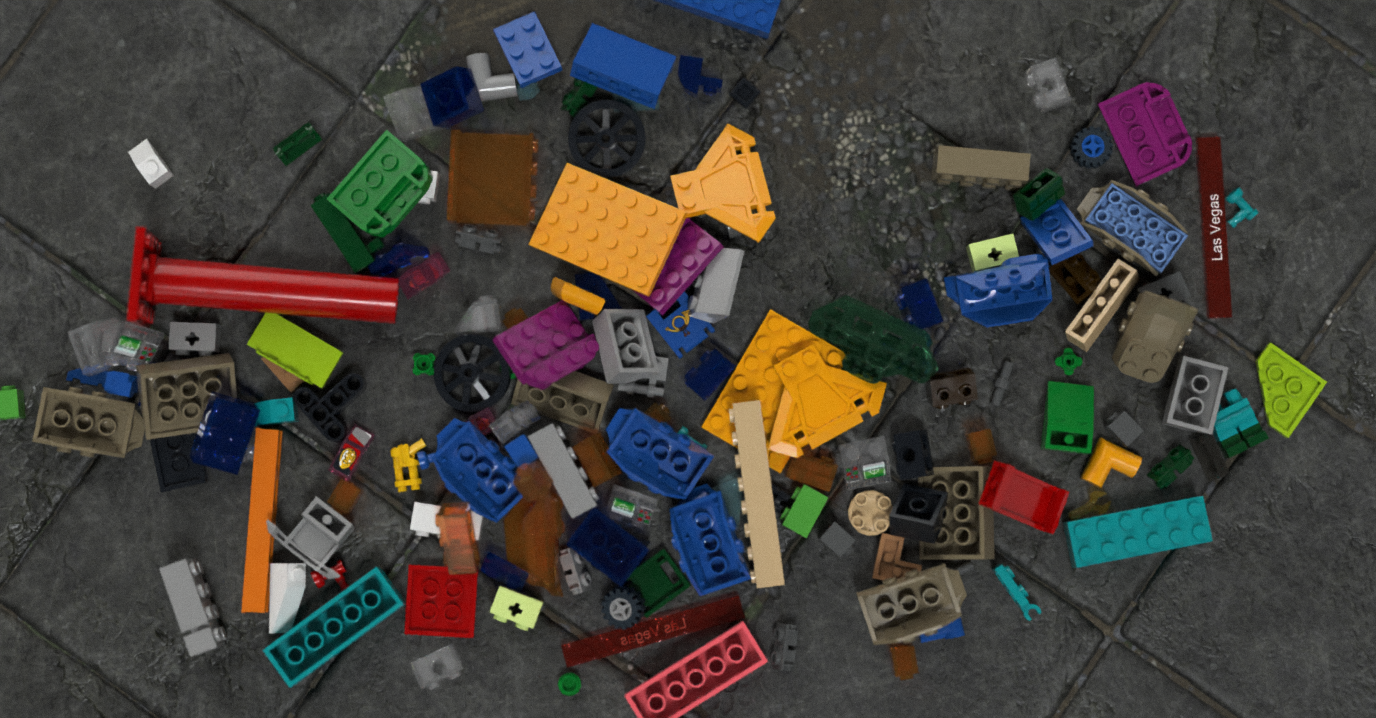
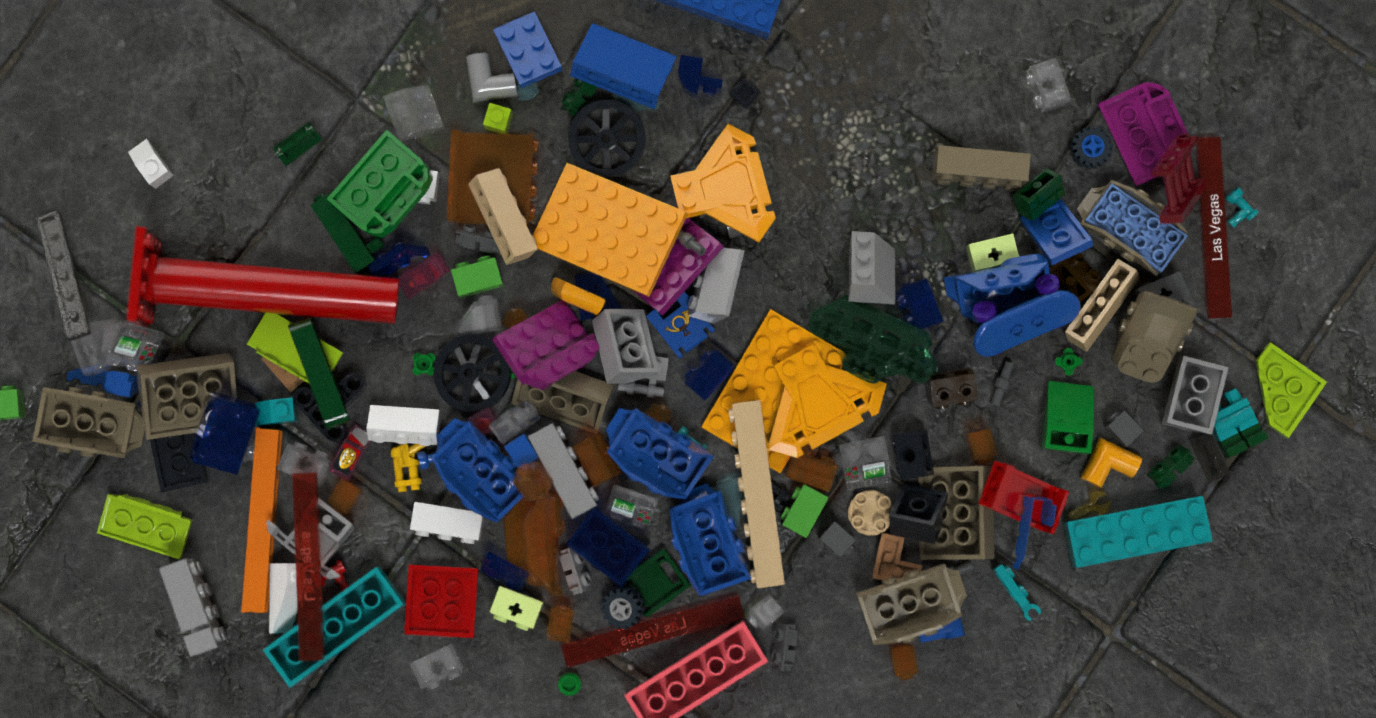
light grey brick [169,322,221,356] -> none
clear blue brick [420,66,484,128] -> none
clear orange brick [435,502,480,575] -> none
none -> clear smoke tile [36,210,92,341]
none -> lime piece [97,493,192,560]
none -> clear brick [277,441,333,487]
none -> dark green beam [288,317,350,430]
none -> clear red tile [292,472,324,661]
none -> white brick [367,405,441,446]
none -> bright green brick [451,255,504,299]
none -> tan brick [468,168,537,265]
none -> lime brick [483,103,513,136]
none -> clear orange brick [547,605,574,643]
none -> dark grey bar [677,230,706,256]
none -> clear brick [747,593,784,630]
none -> light grey slope [849,231,895,304]
none -> blue piece [972,274,1081,357]
none -> blue piece [1013,496,1057,570]
none -> dark red fence [1152,134,1206,224]

